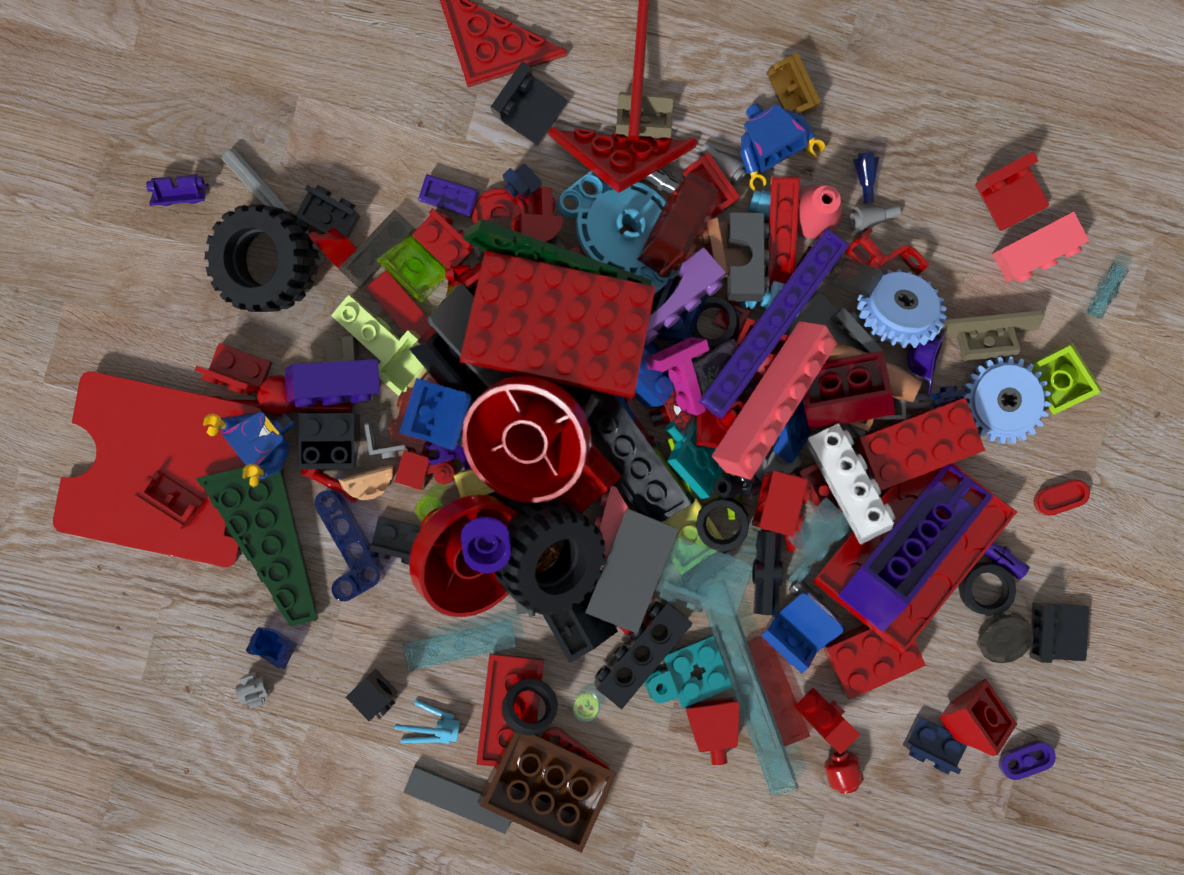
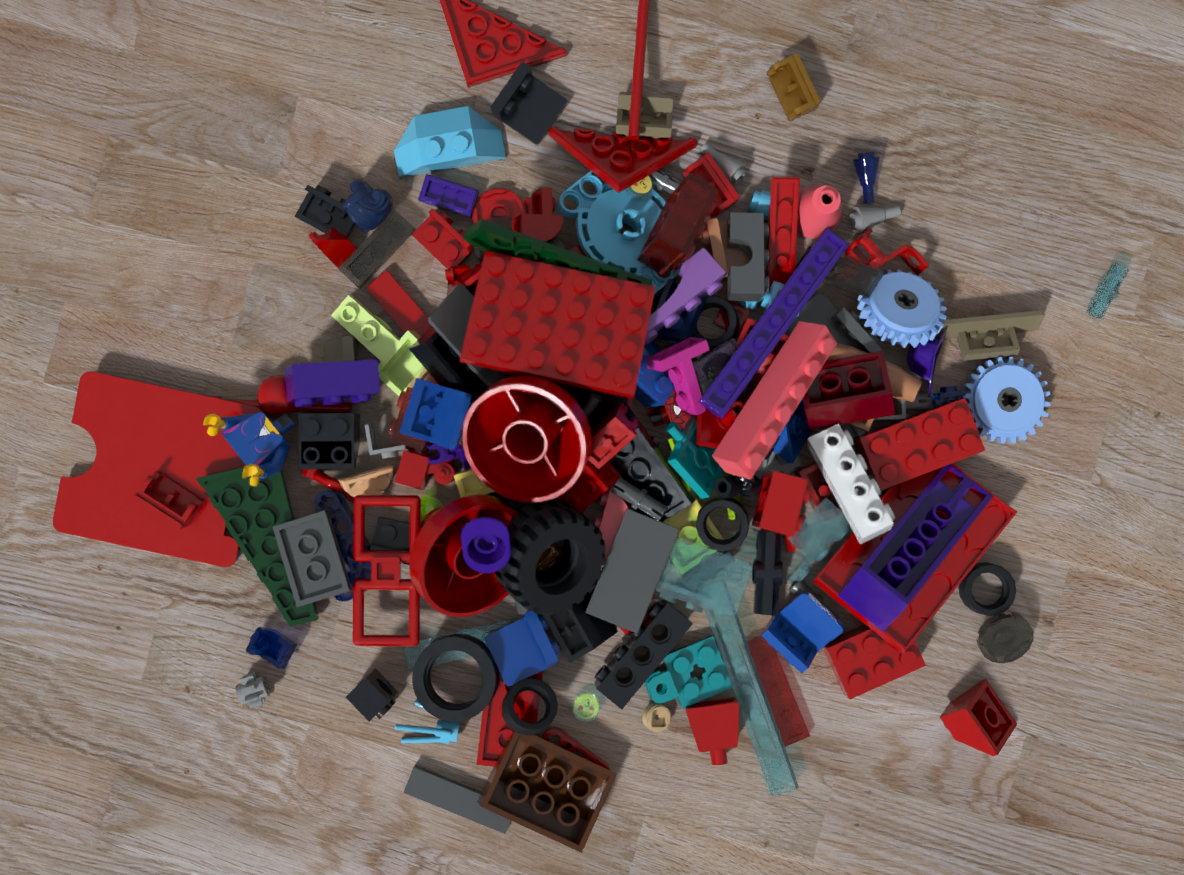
dark purple hinge [146,174,209,206] -> none
red bracket [194,343,272,396] -> none
black tyre [204,204,319,312] -> none
light grey axle [222,148,328,266] -> none
clear neon green slope [377,235,447,304] -> none
dark blue bracket [502,164,542,202] -> none
blue torso [740,103,825,191] -> none
red brick [794,688,860,755] -> none
red head [824,750,864,794] -> none
dark blue bracket [903,715,967,775] -> none
red bracket [975,151,1049,231] -> none
dark purple pin [984,541,1030,580] -> none
coral brick [992,212,1089,283] -> none
dark purple plate [999,741,1056,780] -> none
black bracket [1030,603,1089,663] -> none
lime slope [1031,343,1103,415] -> none
red tile [1034,479,1090,516] -> none
none -> dark grey plate [273,510,352,607]
none -> dark blue hair [342,179,393,232]
none -> red bar [353,495,421,646]
none -> medium azure wedge [394,106,506,178]
none -> black tyre [412,634,499,722]
none -> blue bracket [485,610,561,686]
none -> red hinge [588,403,638,469]
none -> dark grey pin [611,477,668,522]
none -> tile [625,176,653,199]
none -> tan tile [642,703,671,732]

